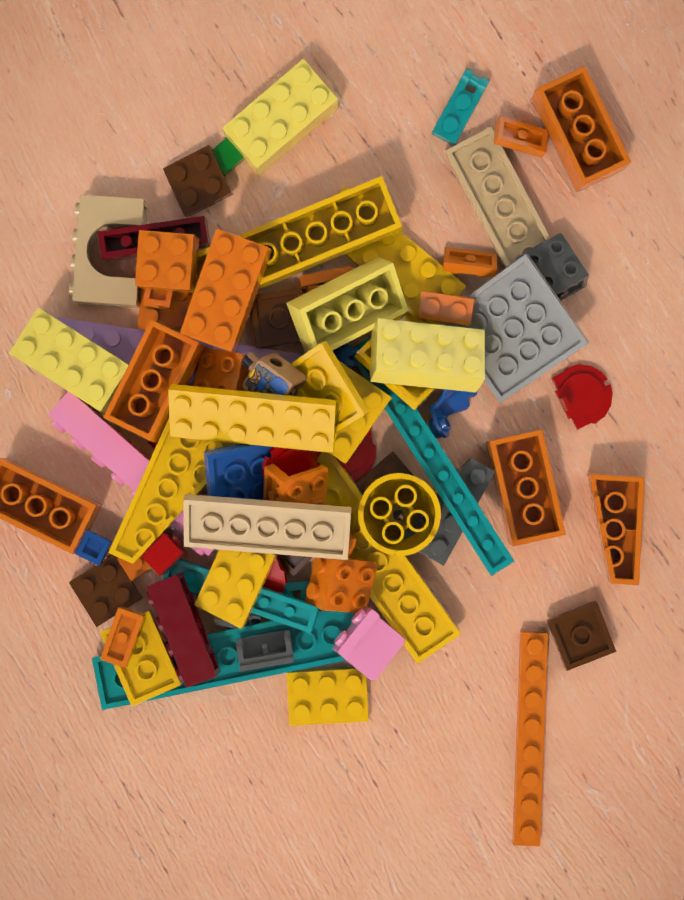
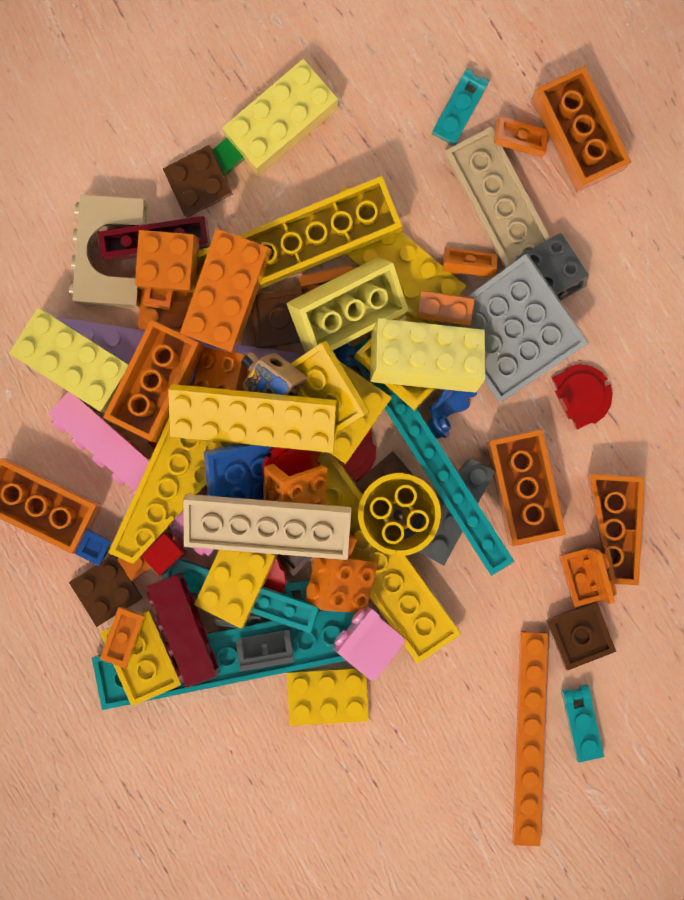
none -> orange bracket [559,547,617,607]
none -> teal plate [561,684,604,763]

